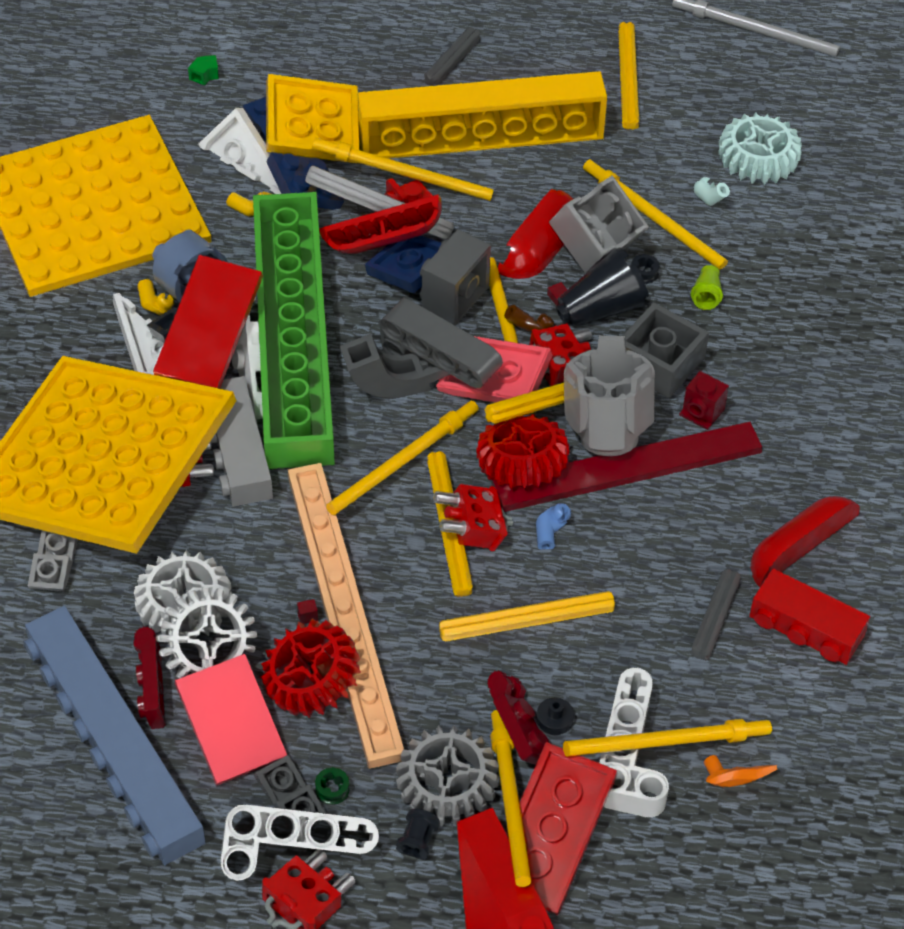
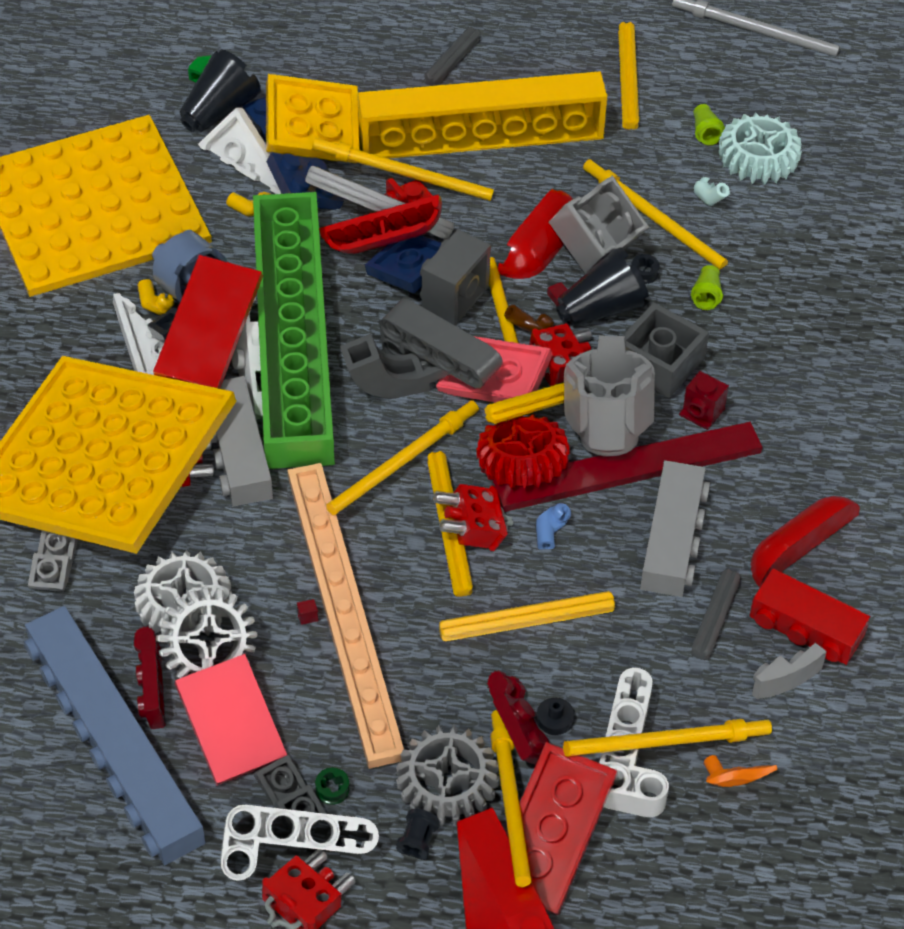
red gear [261,618,361,718] -> none
none -> black cone [180,49,261,132]
none -> light grey brick [640,460,710,597]
none -> lime cone [693,104,725,145]
none -> light grey slope [752,643,826,699]

